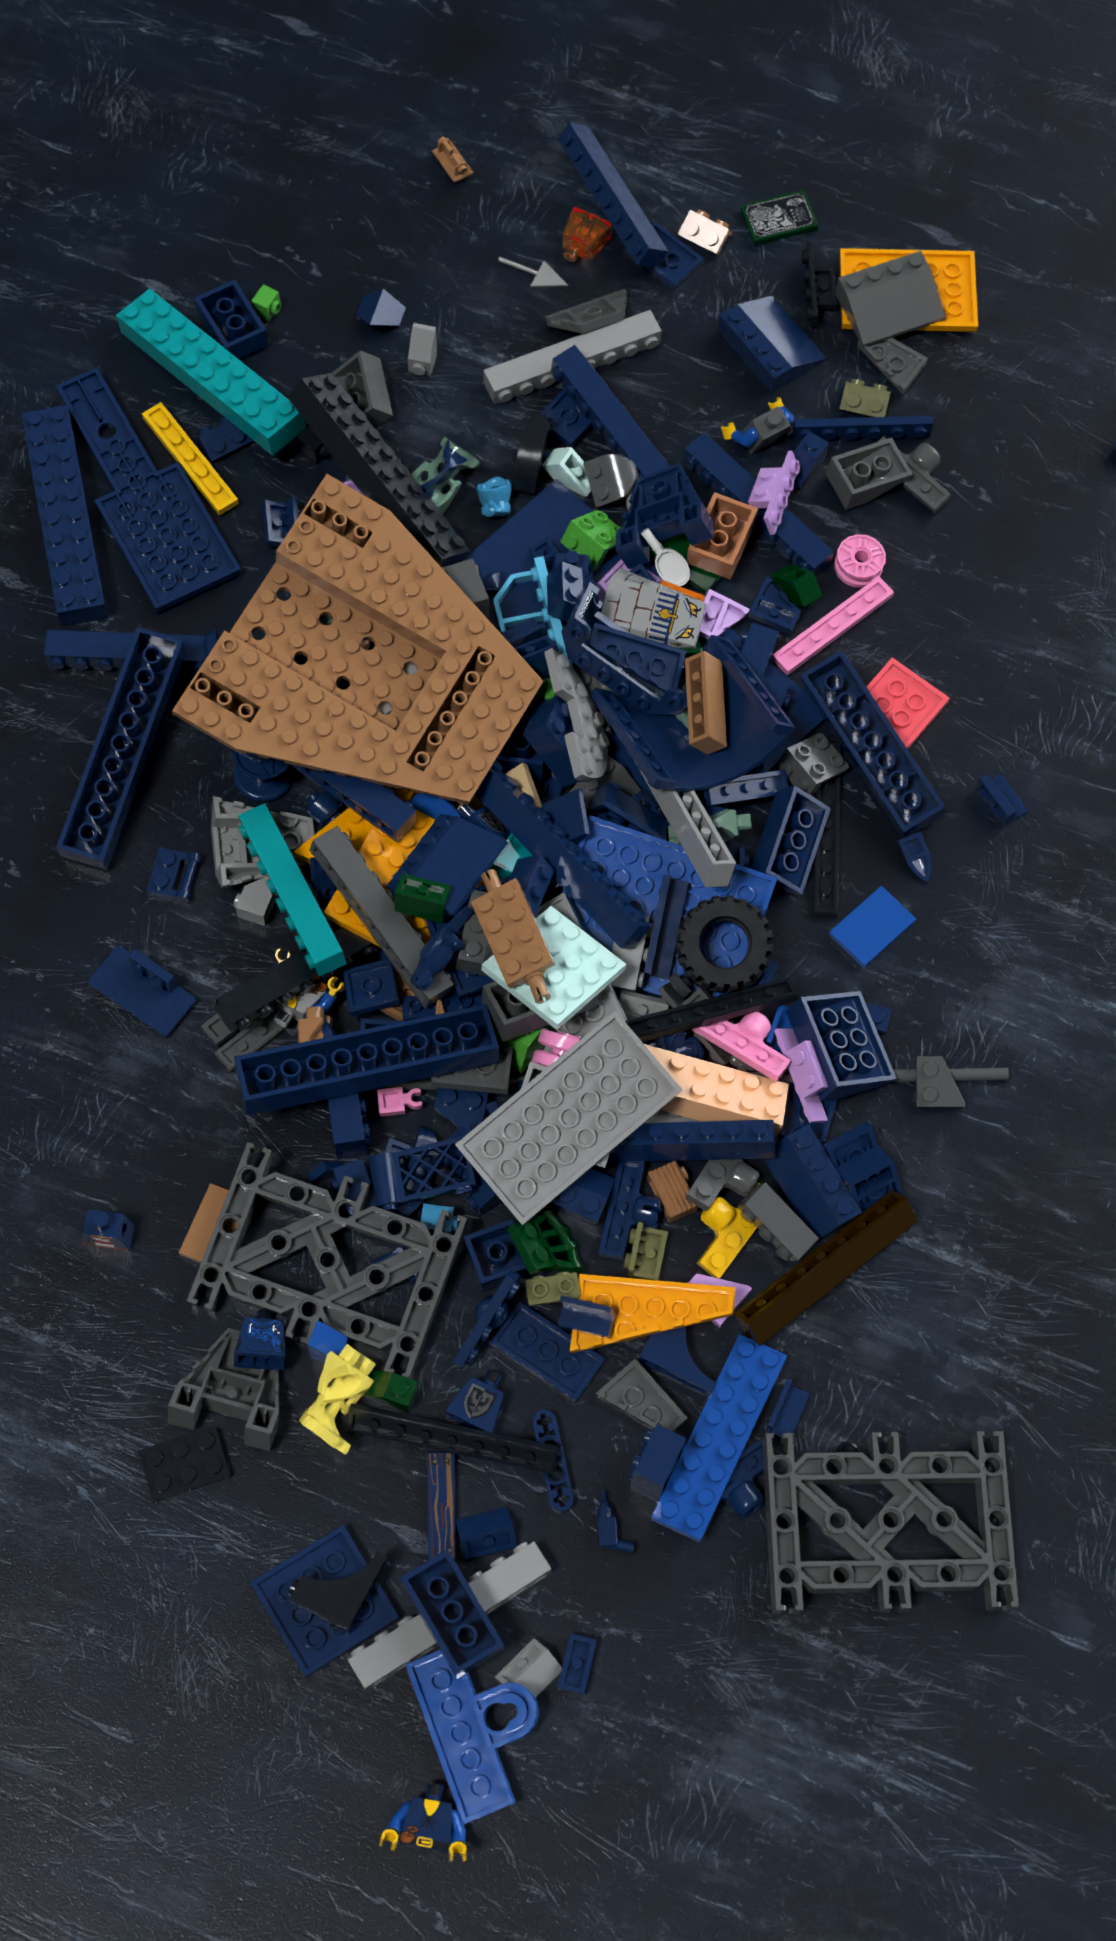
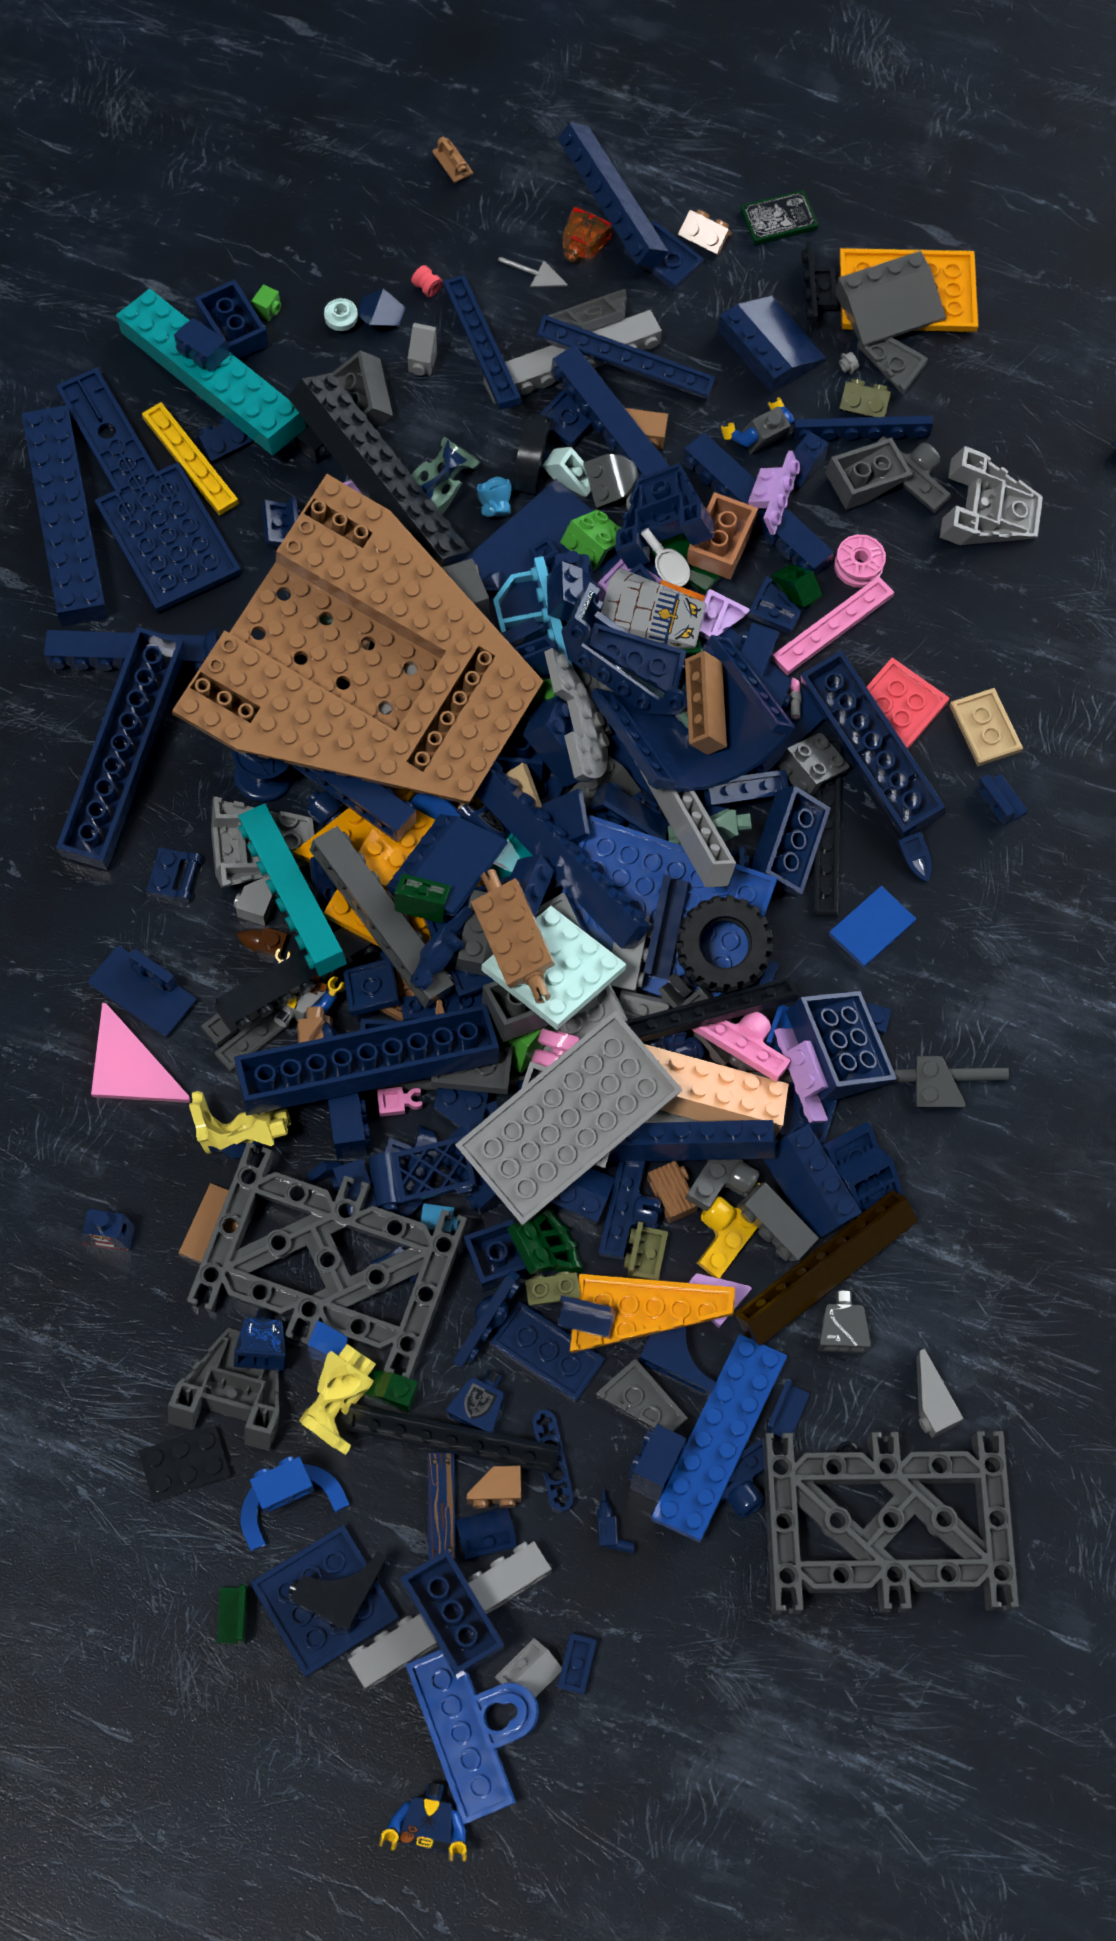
none -> bright pink tile [91,1003,190,1103]
none -> dark blue brick [174,318,230,372]
none -> light yellow hips [189,1091,291,1158]
none -> dark green panel [217,1585,248,1645]
none -> reddish brown plate [237,927,288,958]
none -> blue piece [241,1456,349,1551]
none -> light aqua plate [324,298,358,331]
none -> coral wheel [411,265,443,297]
none -> dark blue plate [443,275,521,410]
none -> medium nougat slope [467,1466,521,1509]
none -> dark blue tile [535,314,715,400]
none -> medium nougat slope [625,408,668,450]
none -> light grey piece [790,678,802,719]
none -> dark grey torso [818,1291,871,1353]
none -> light grey plate [839,352,859,374]
none -> light grey slope [916,1349,963,1438]
none -> light grey wedge [940,446,1043,545]
none -> tan tile [950,688,1023,766]

